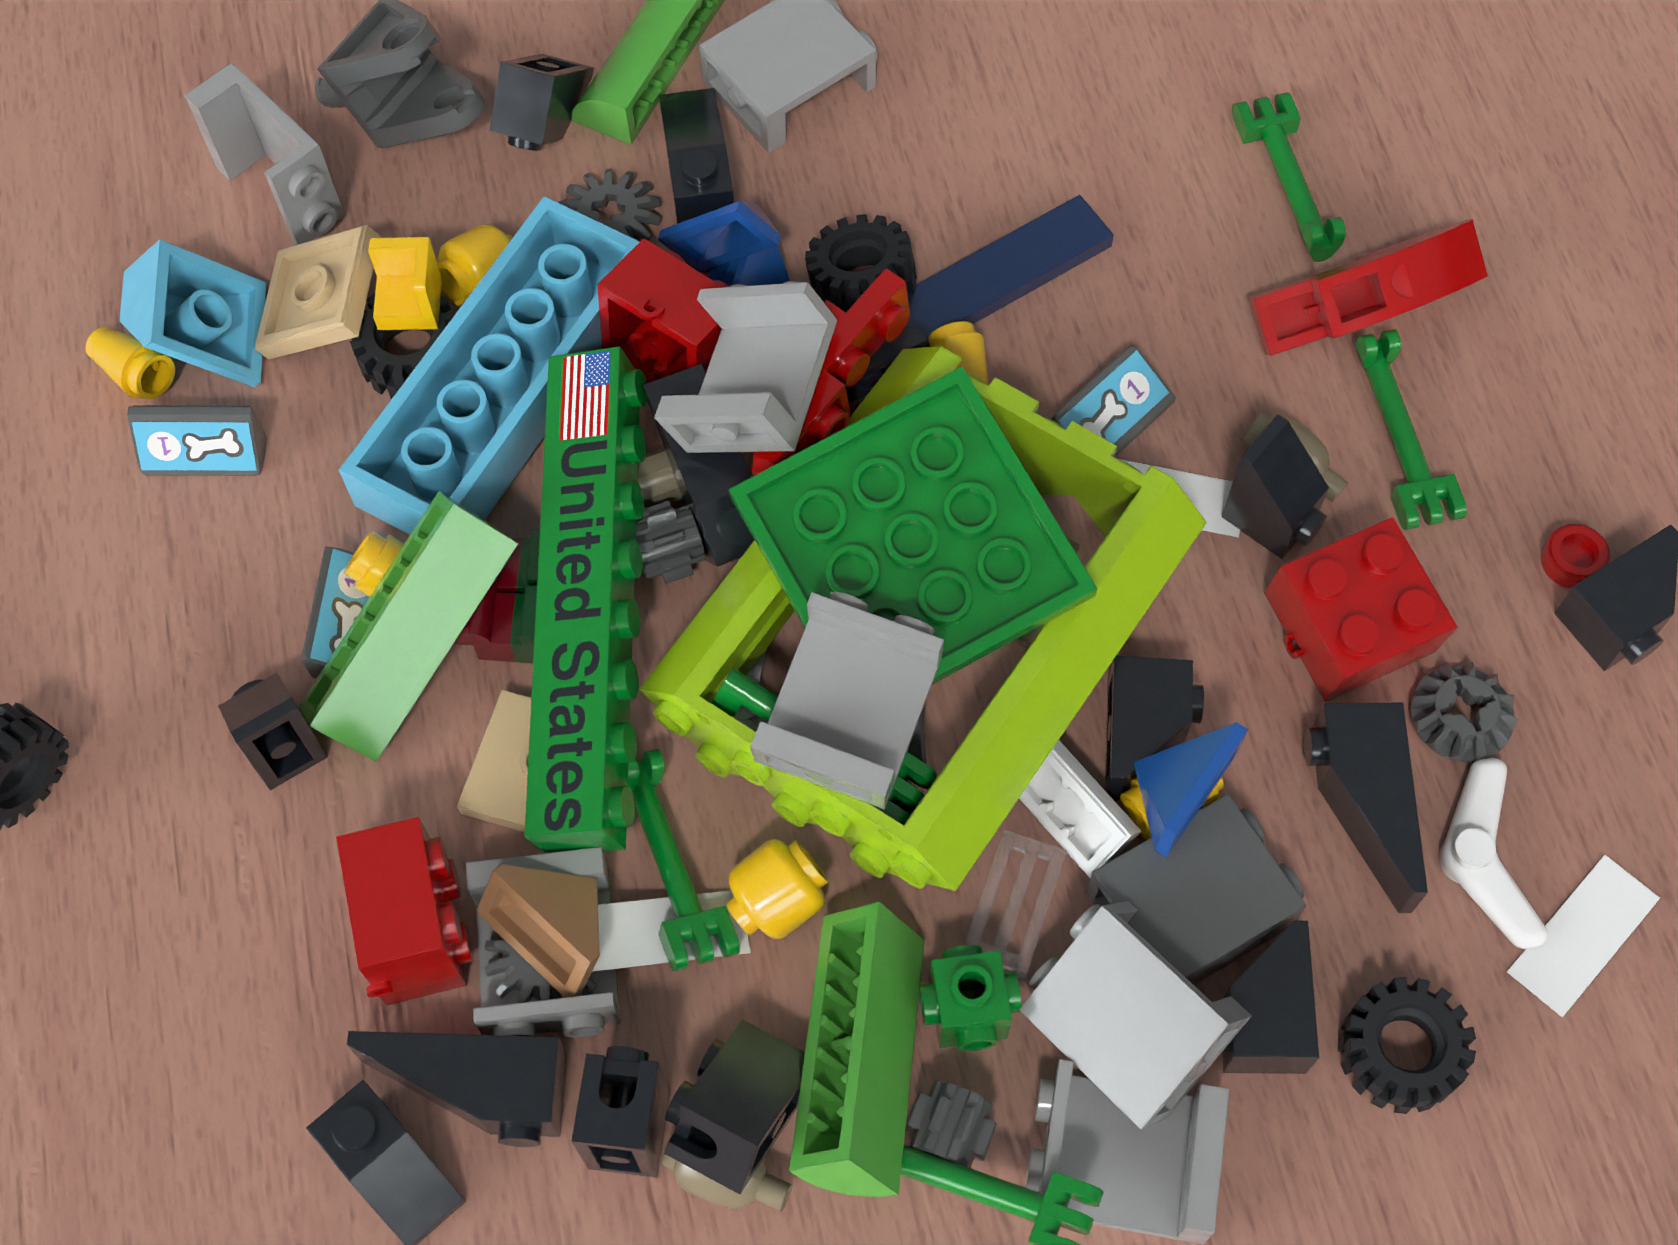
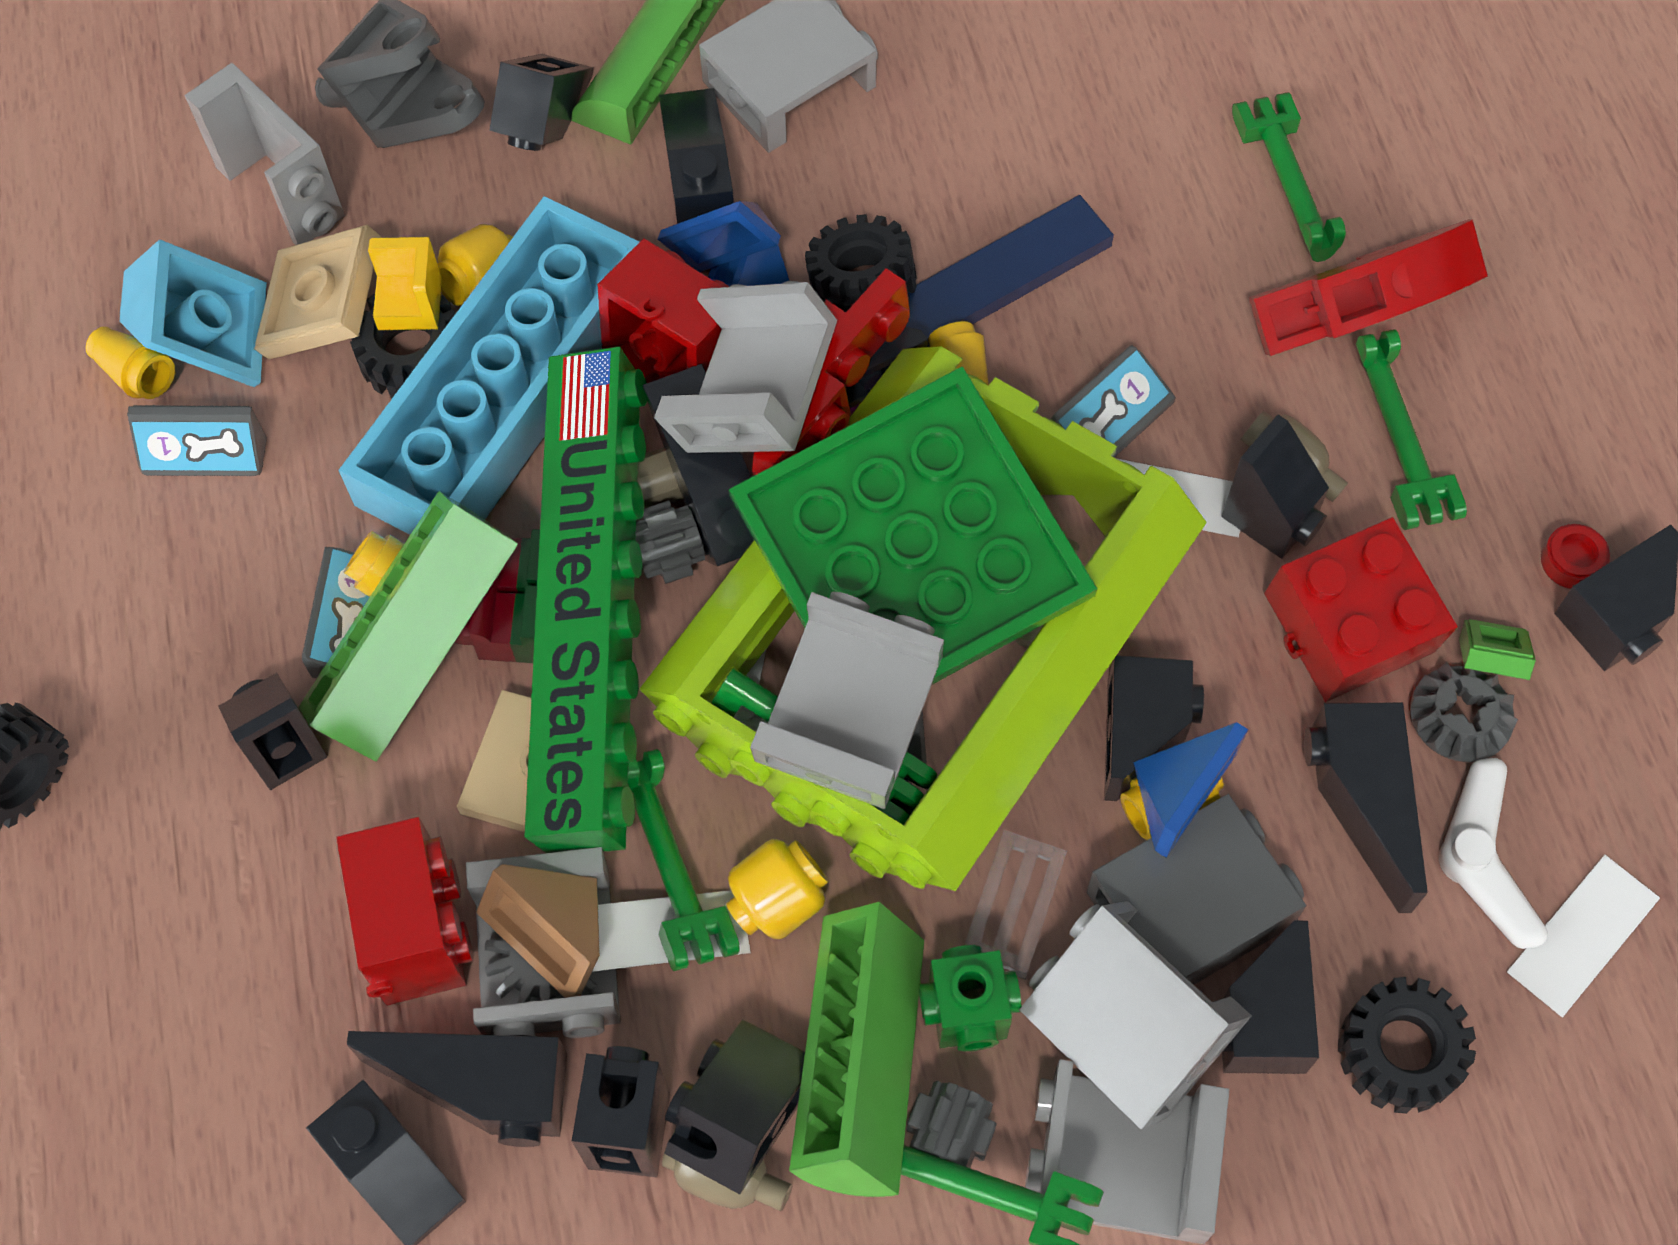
dark grey gear [559,169,661,241] -> none
white plate [1019,740,1141,879] -> none
none -> bright green tile [1459,619,1536,680]

